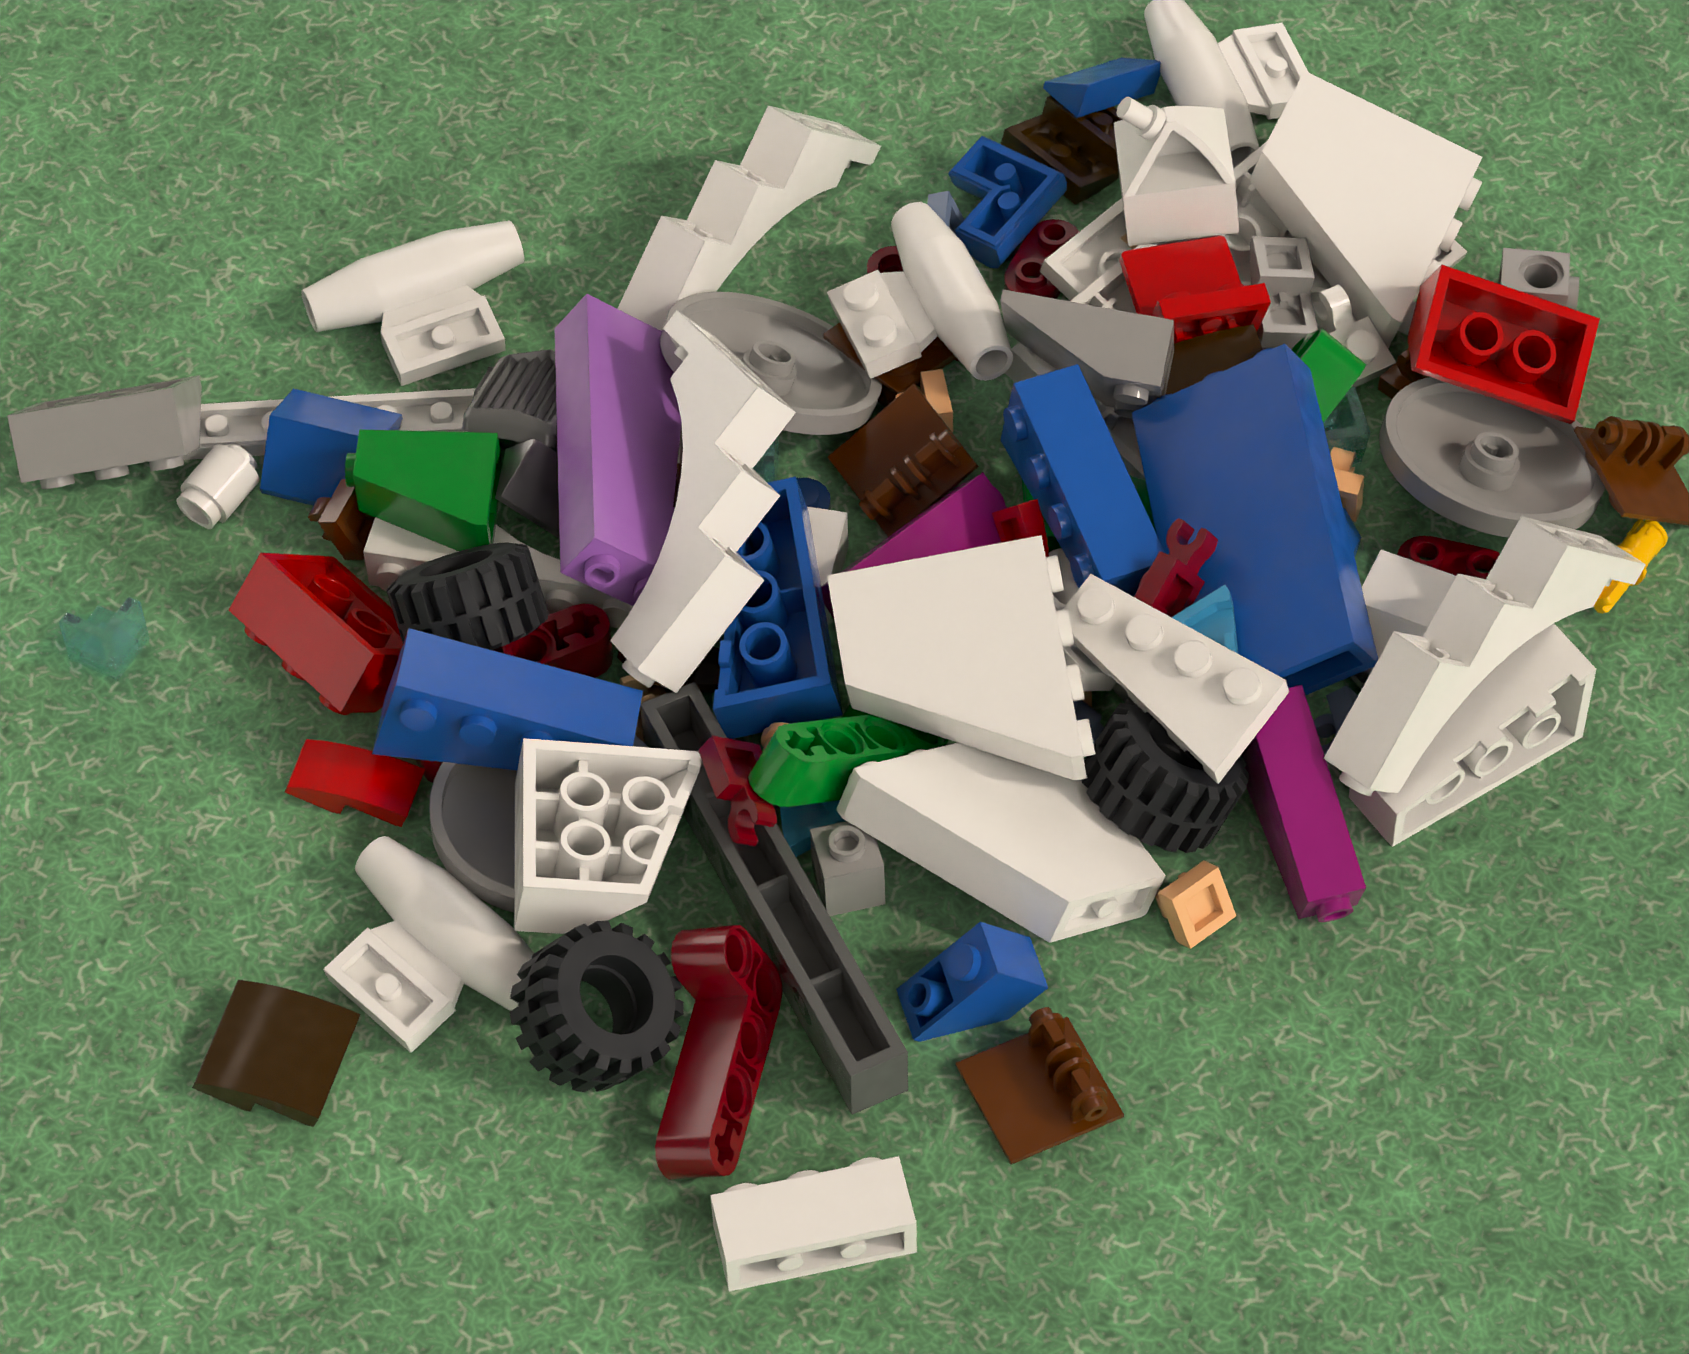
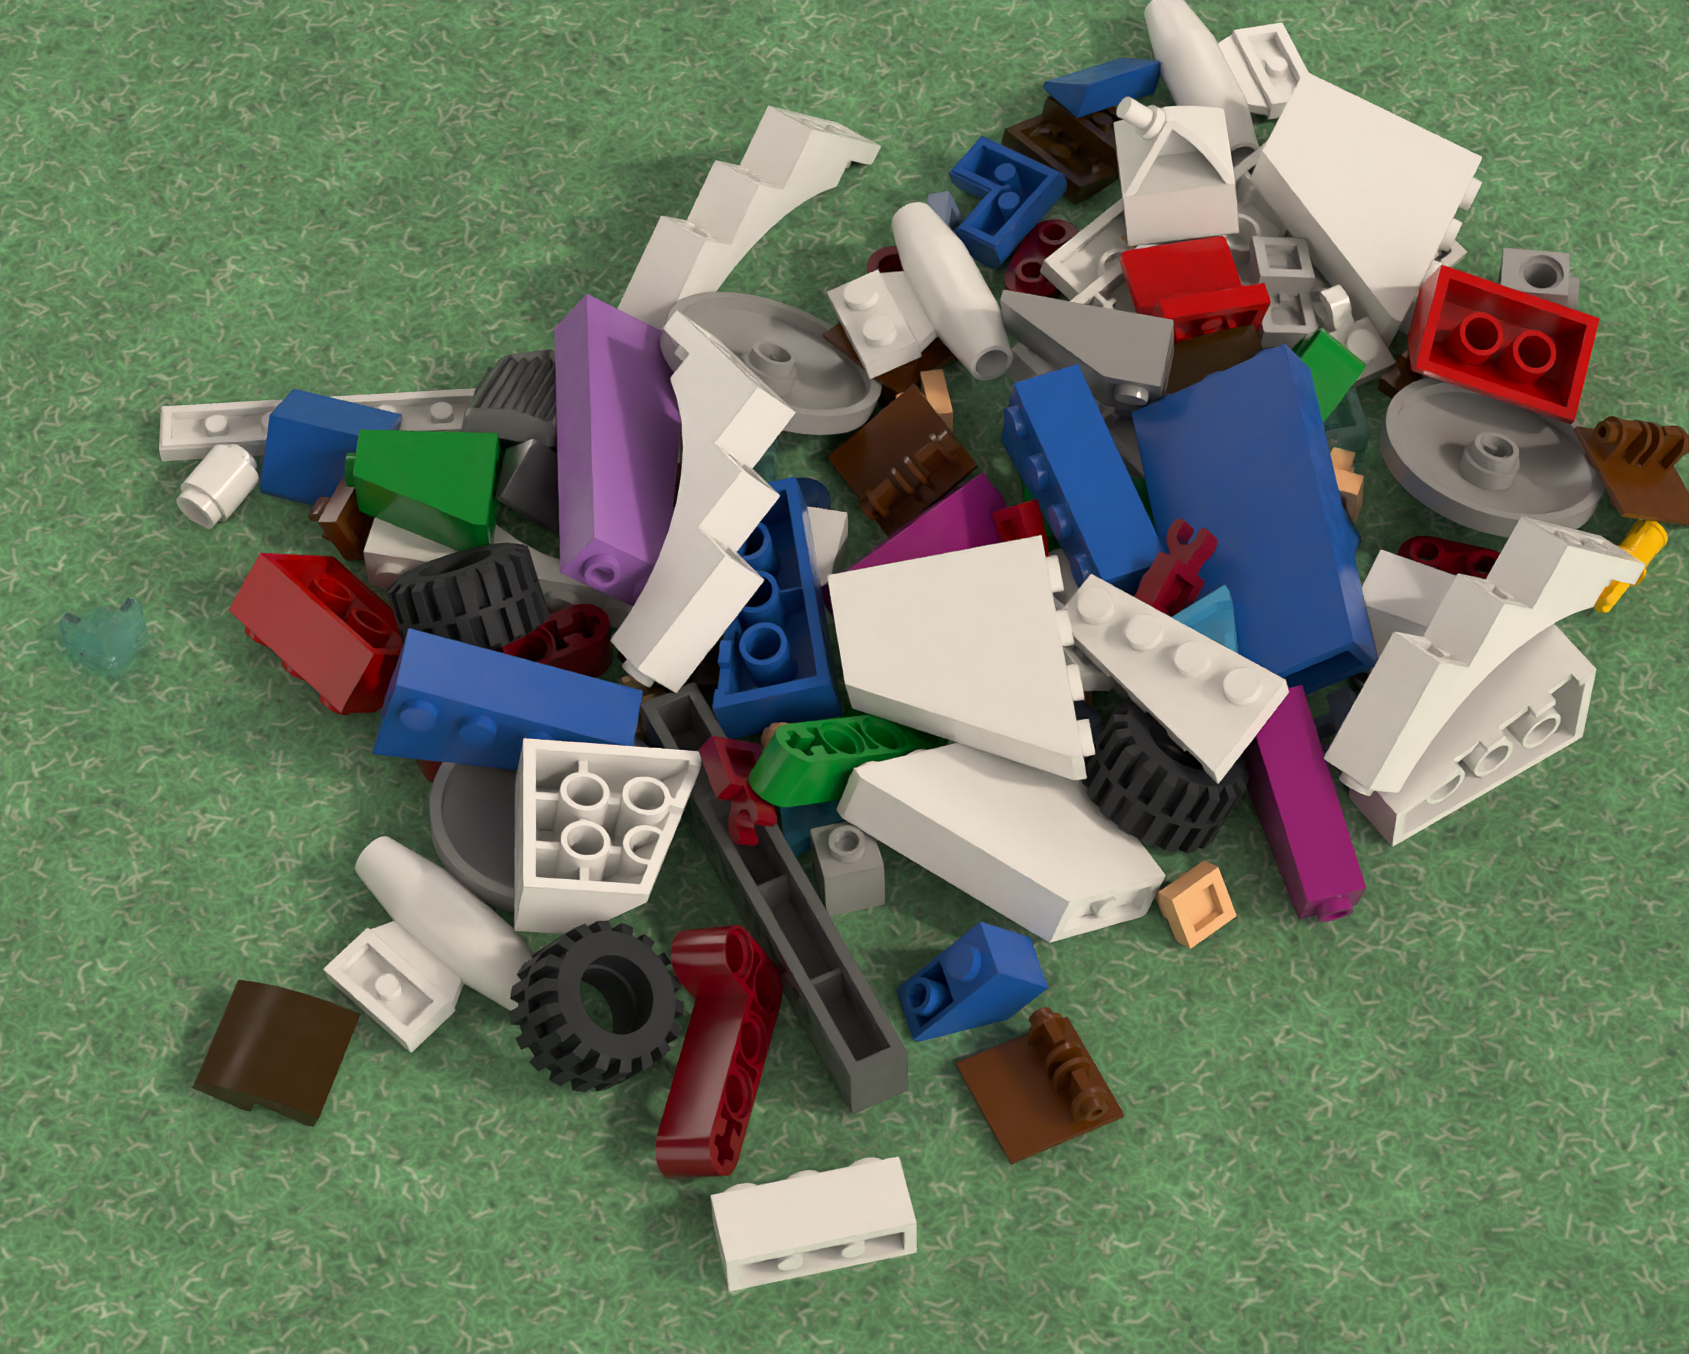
light grey slope [7,375,202,489] -> none
red slope [284,739,425,827] -> none
white plate [301,221,524,386] -> none

